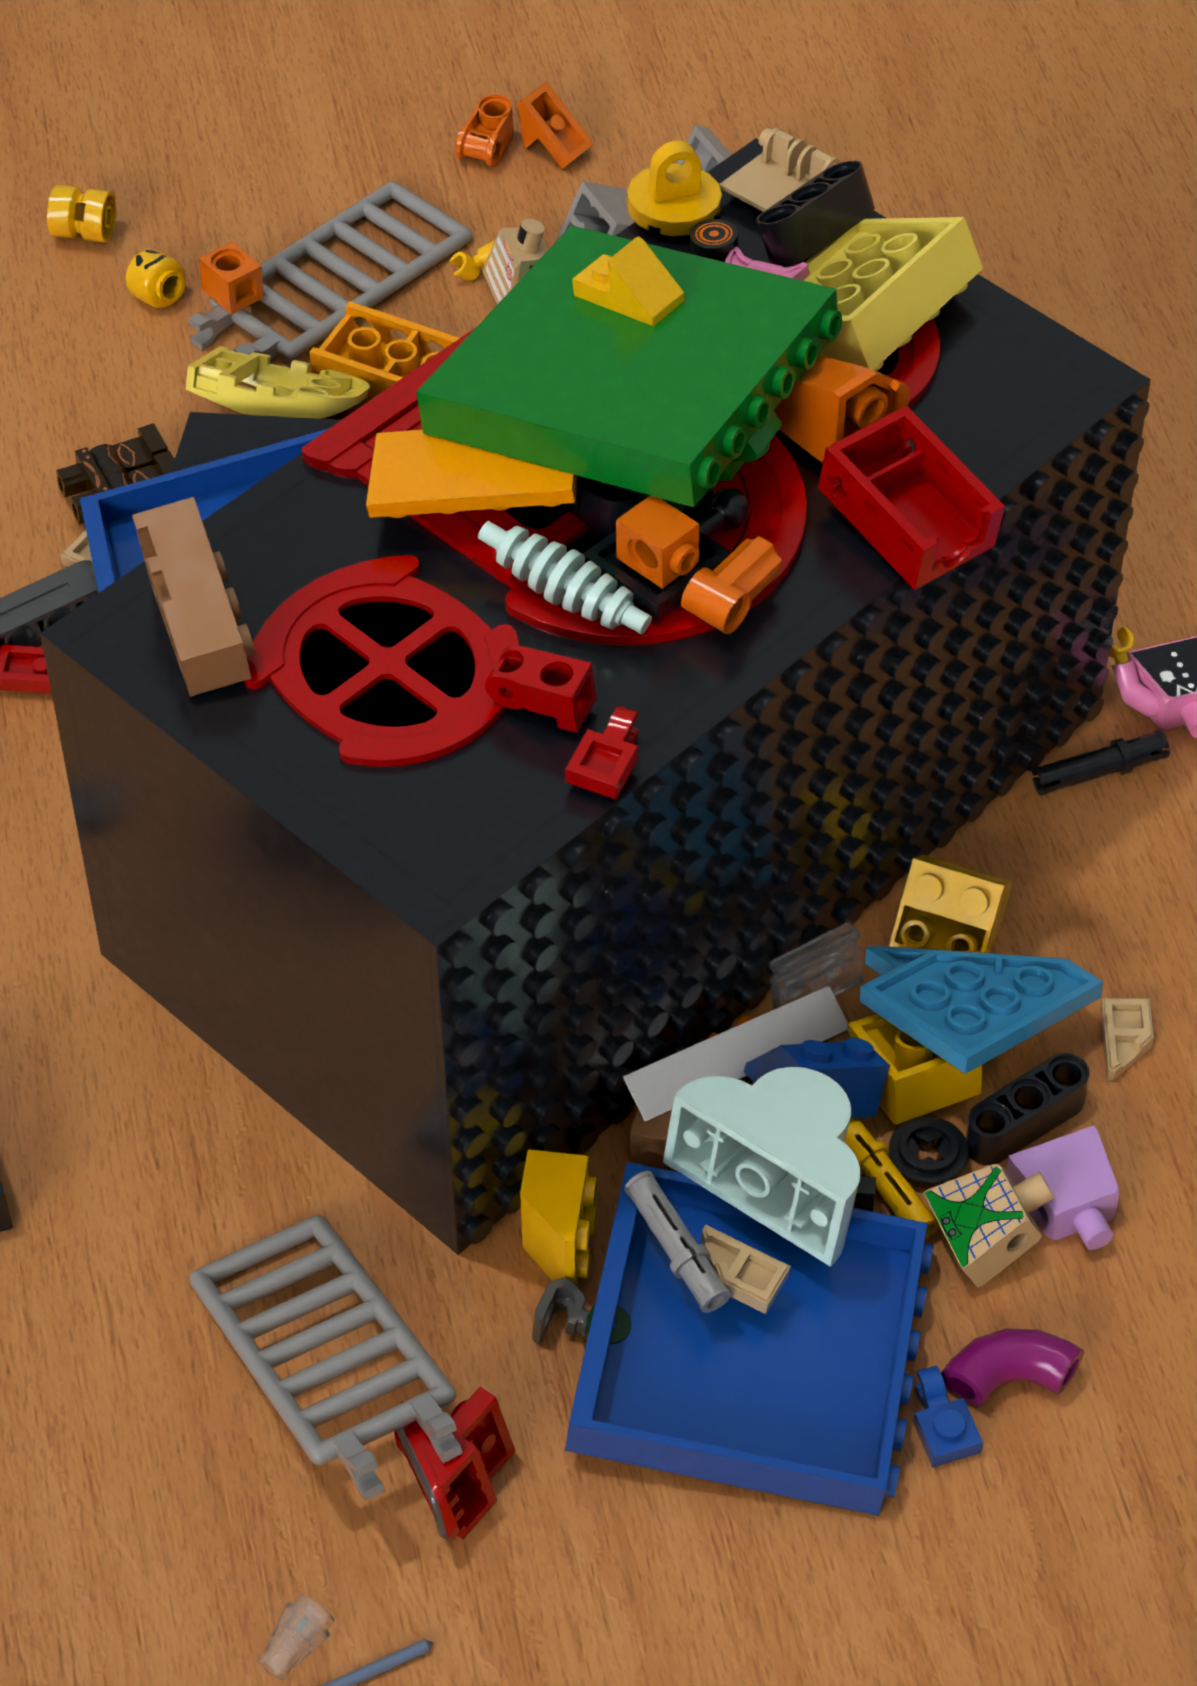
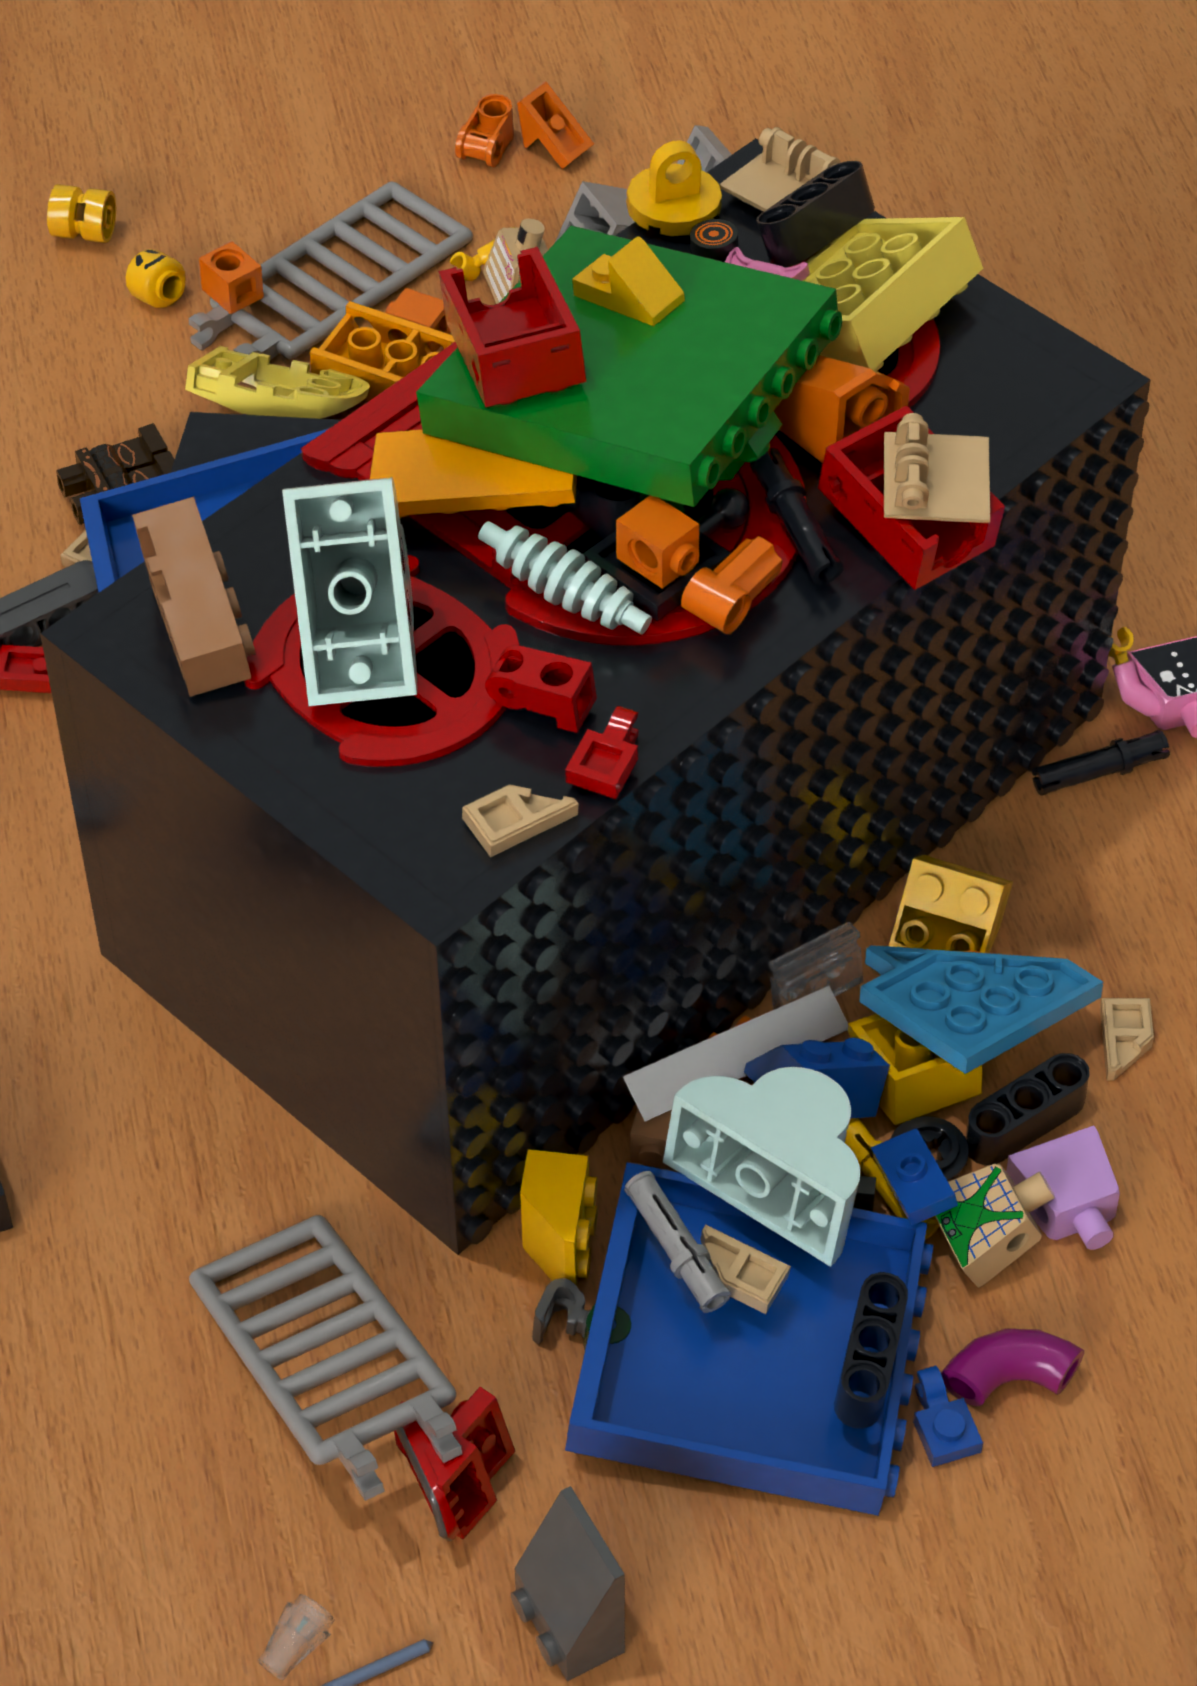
none -> light aqua brick [282,477,417,706]
none -> orange brick [385,288,451,352]
none -> red piece [438,247,586,407]
none -> tan tile [462,784,579,858]
none -> dark grey slope [511,1486,625,1681]
none -> black pin [749,448,844,585]
none -> black beam [834,1272,908,1429]
none -> blue plate [871,1128,958,1226]
none -> tan hinge [884,413,990,523]

